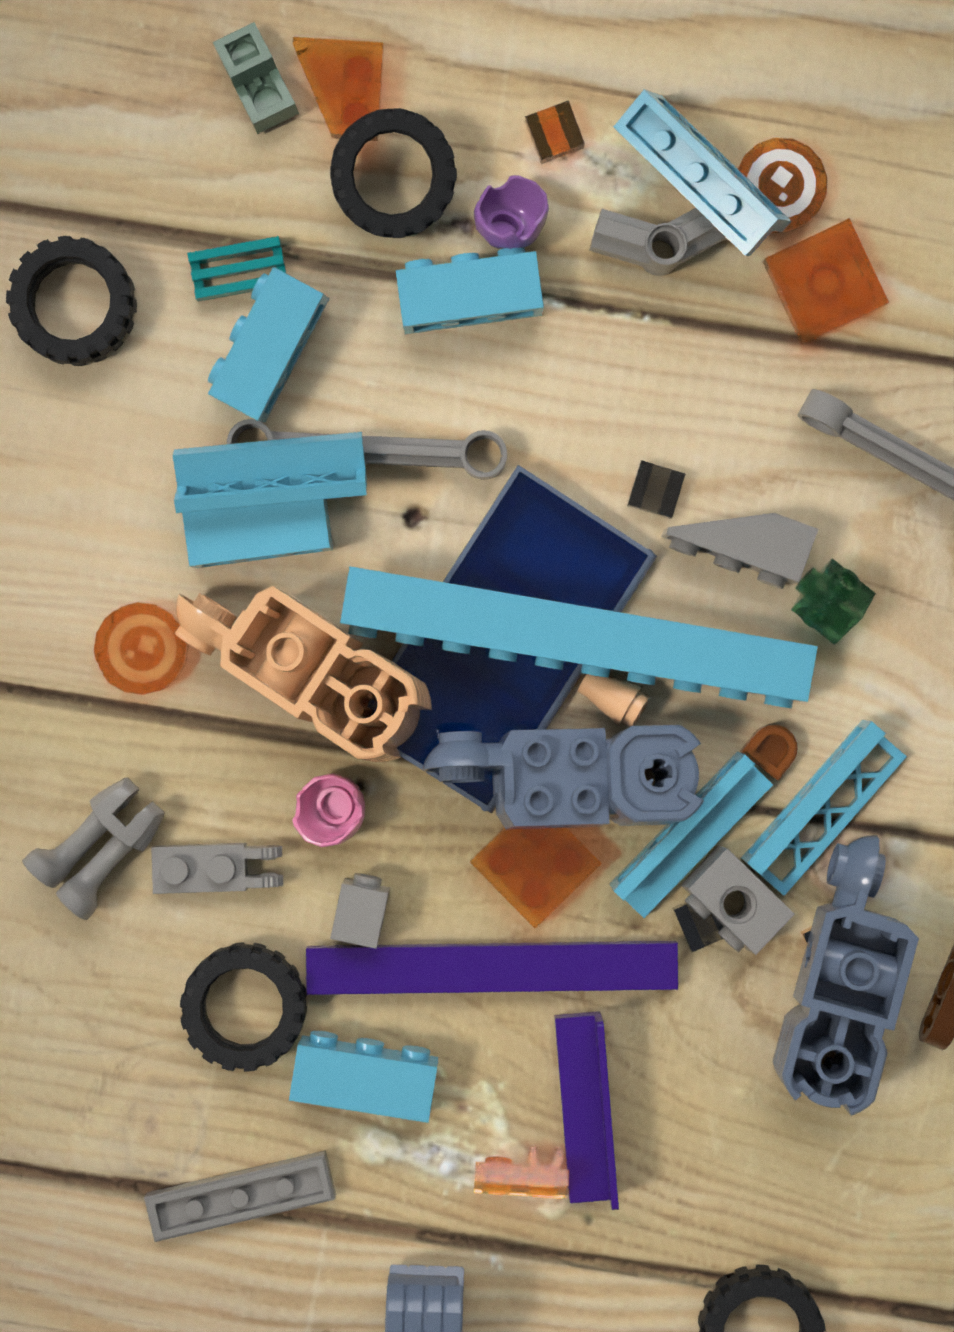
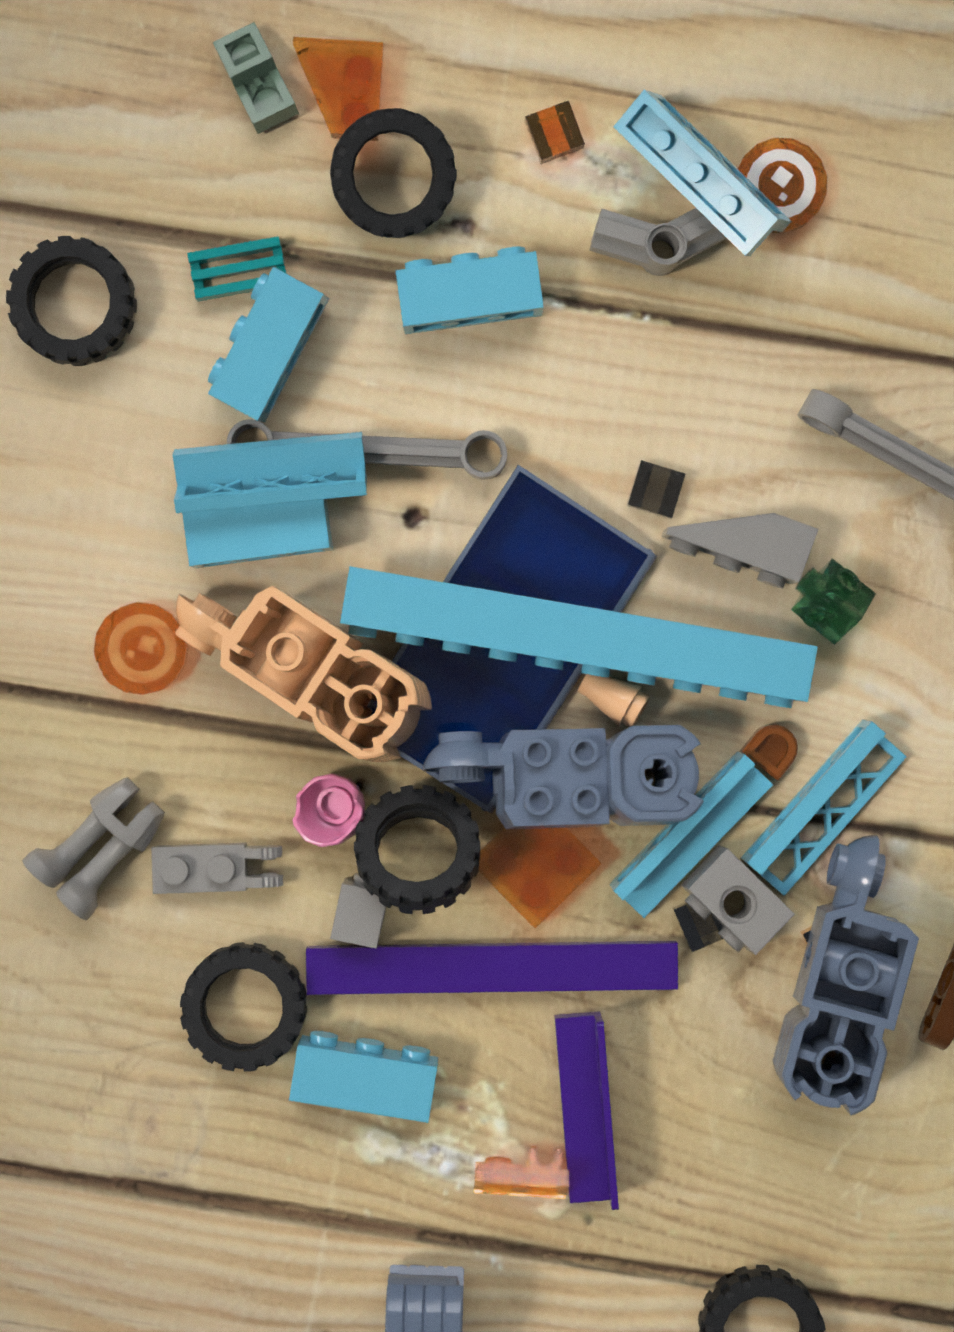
light grey tile [144,1150,336,1242] -> none
medium lavender hair [474,175,549,249] -> none
clear orange plate [763,218,889,345] -> none
none -> black tyre [354,785,480,914]

